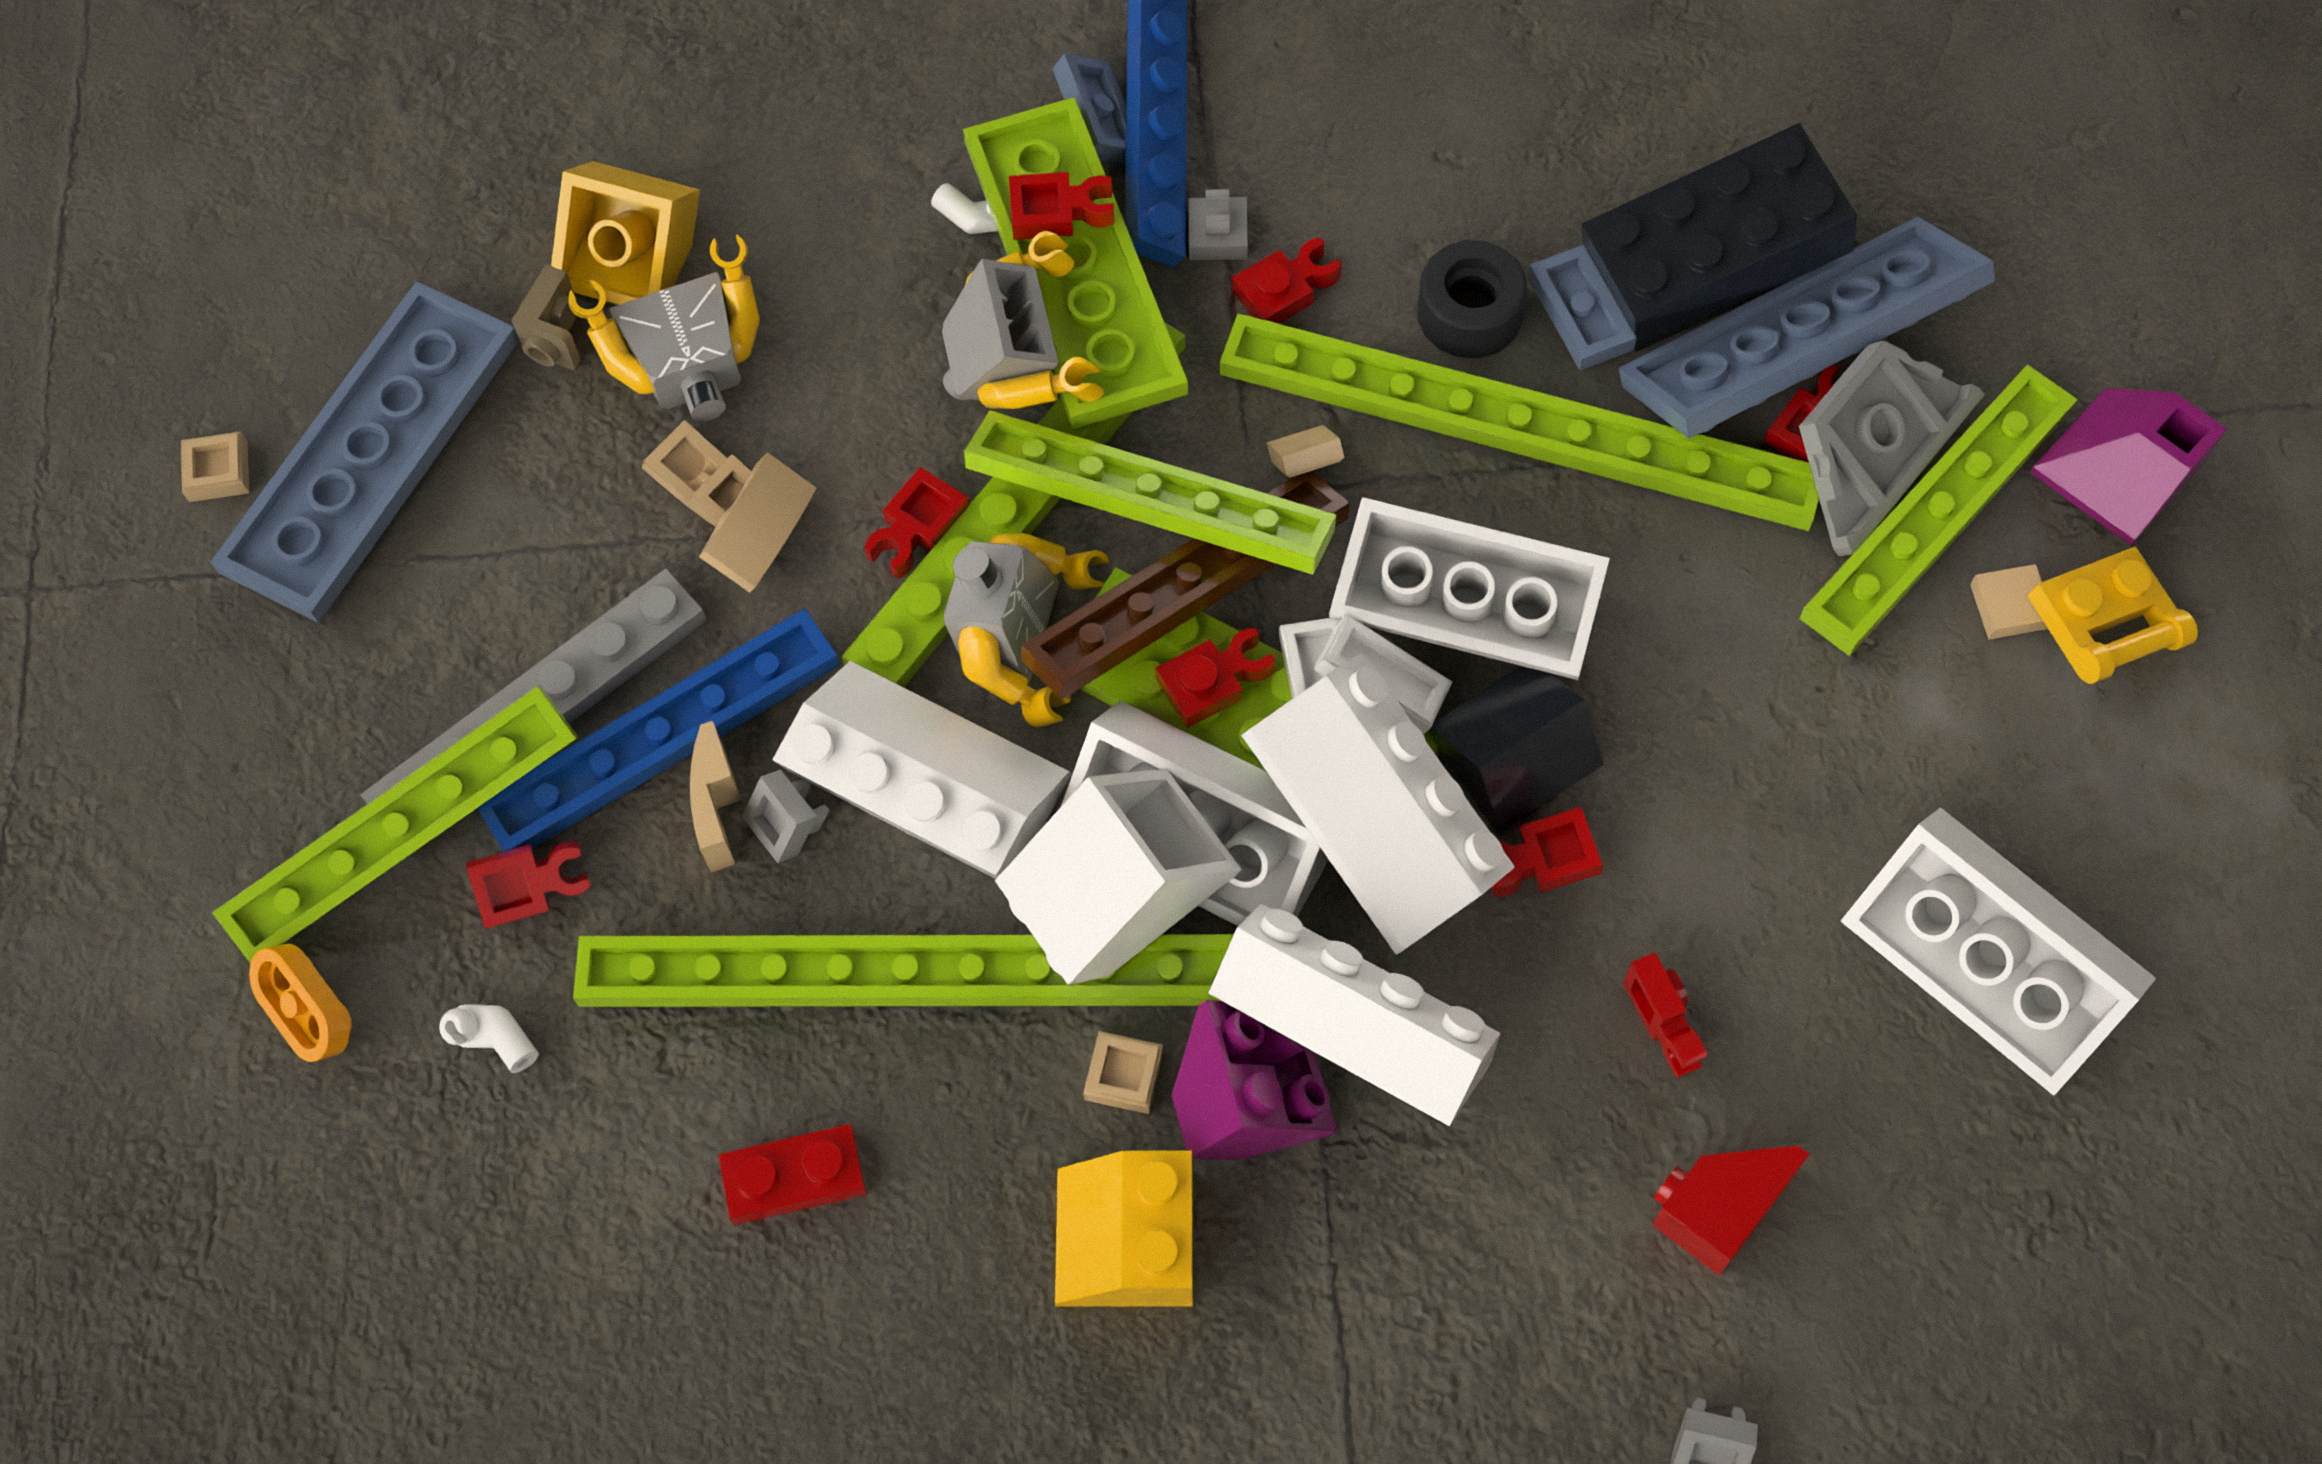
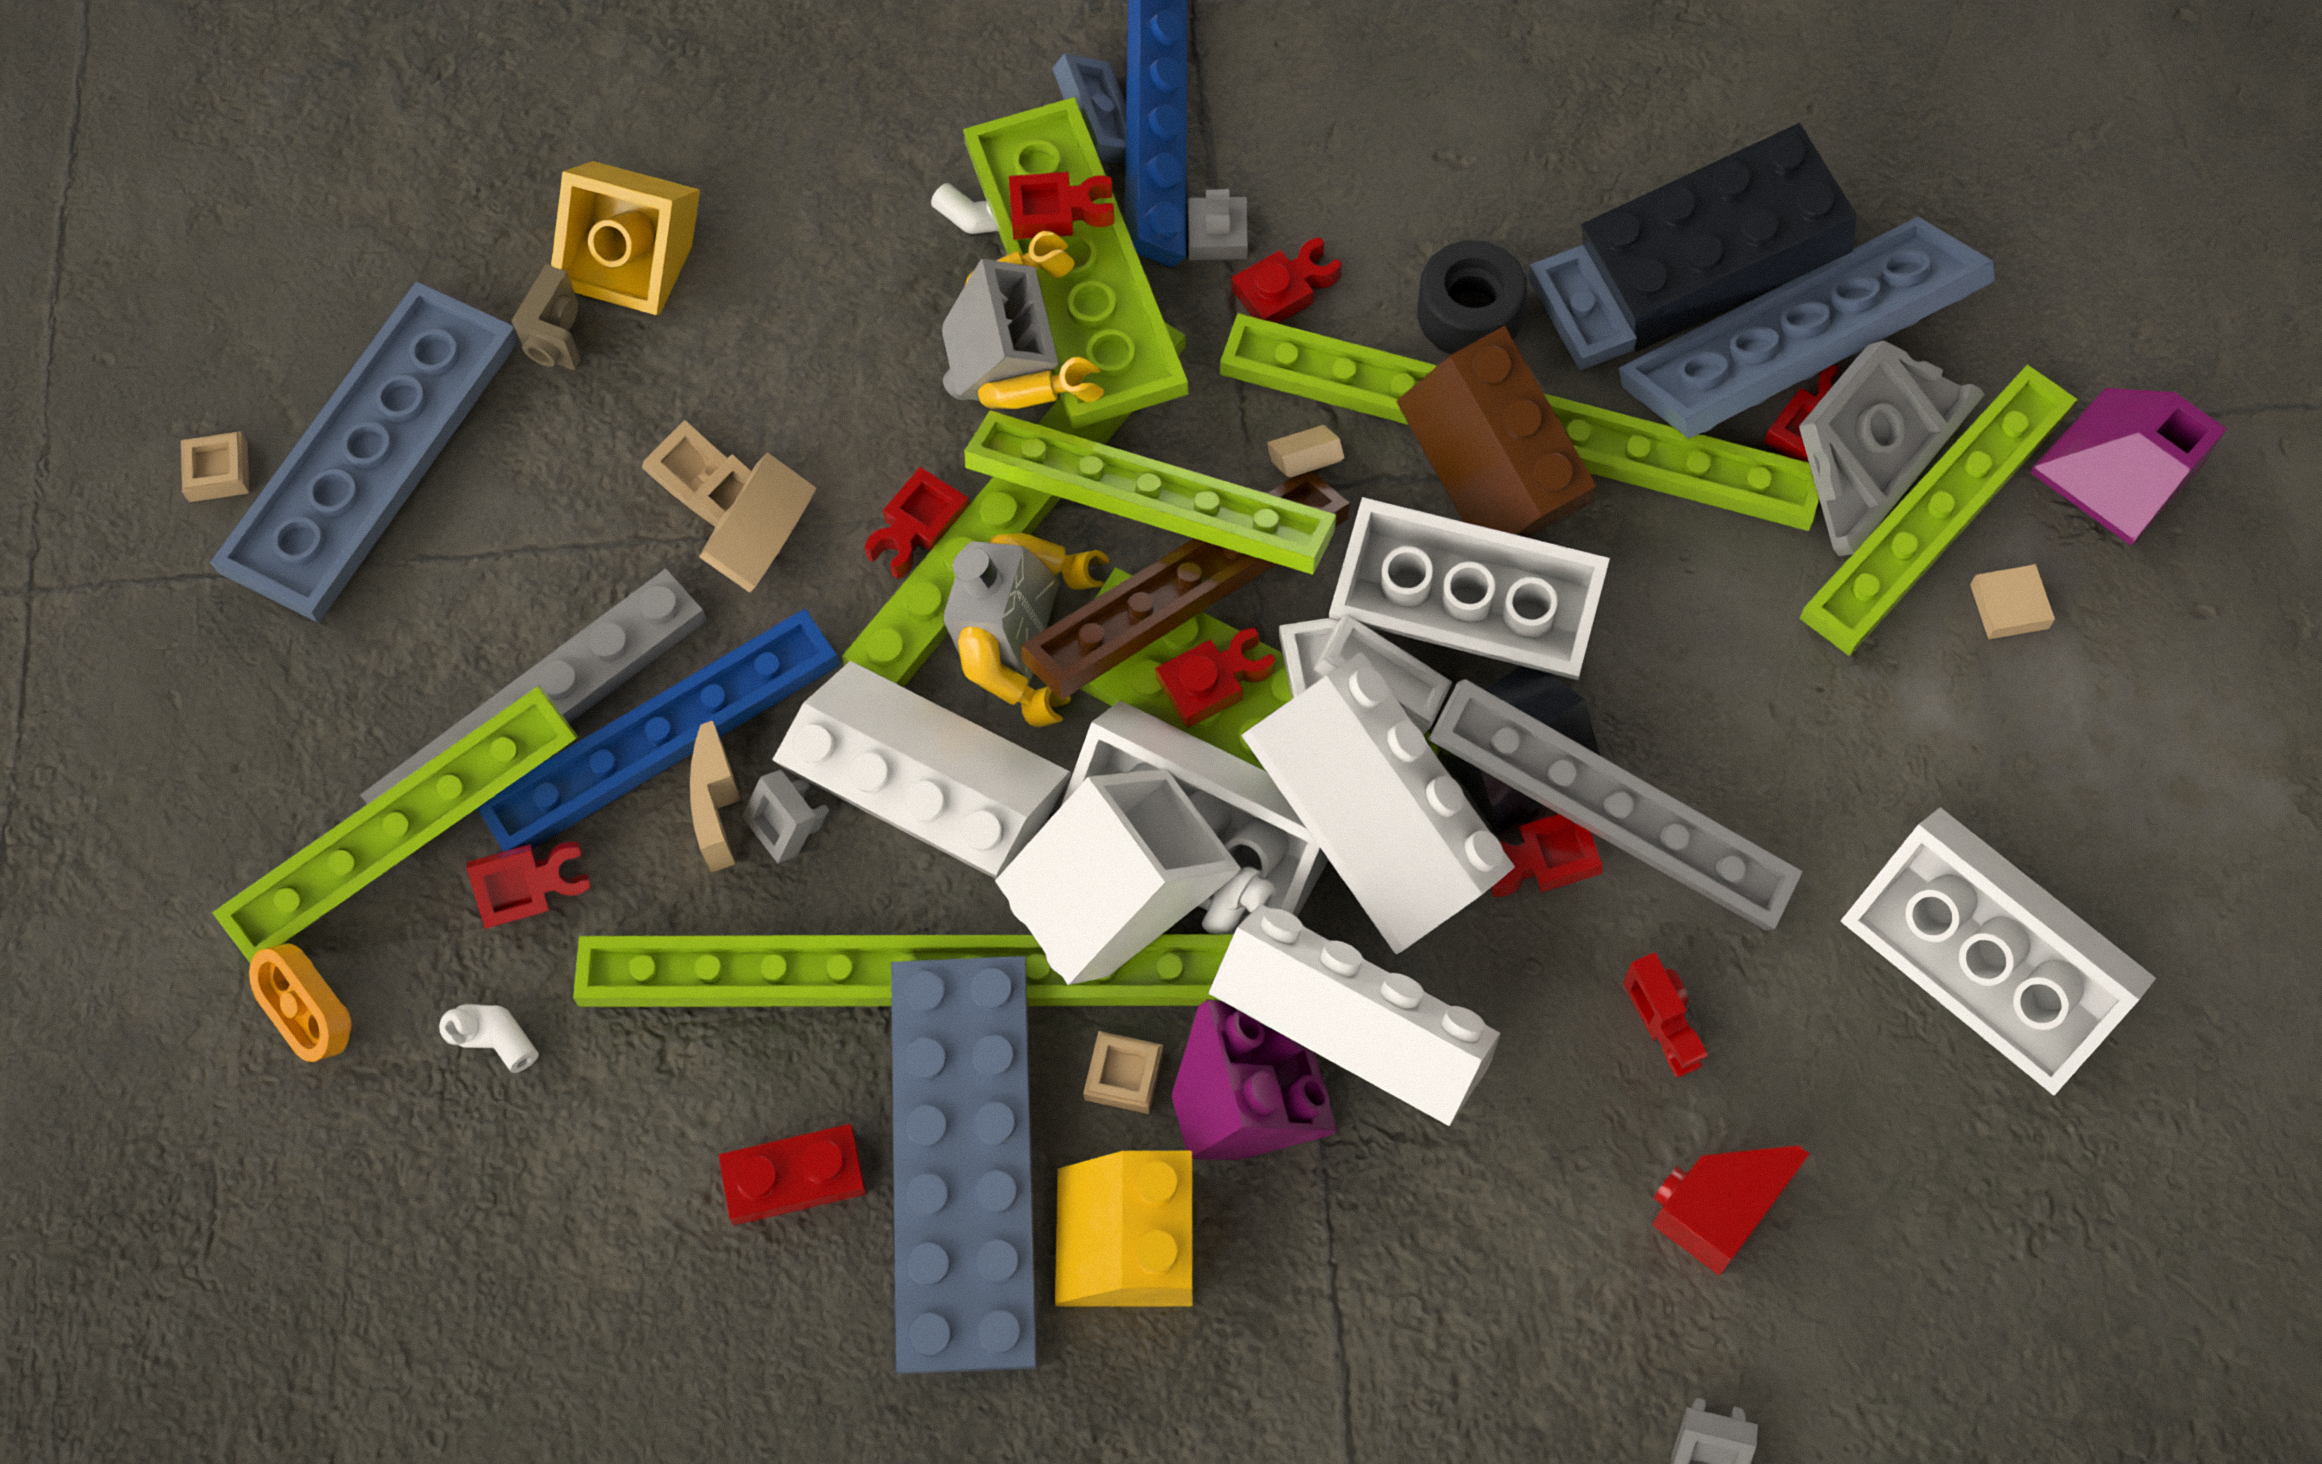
torso [568,234,760,421] -> none
yellow plate [2027,546,2198,684] -> none
none -> sand blue plate [891,956,1037,1374]
none -> white arm [1202,867,1276,934]
none -> reddish brown slope [1396,326,1597,538]
none -> light grey plate [1428,679,1803,930]

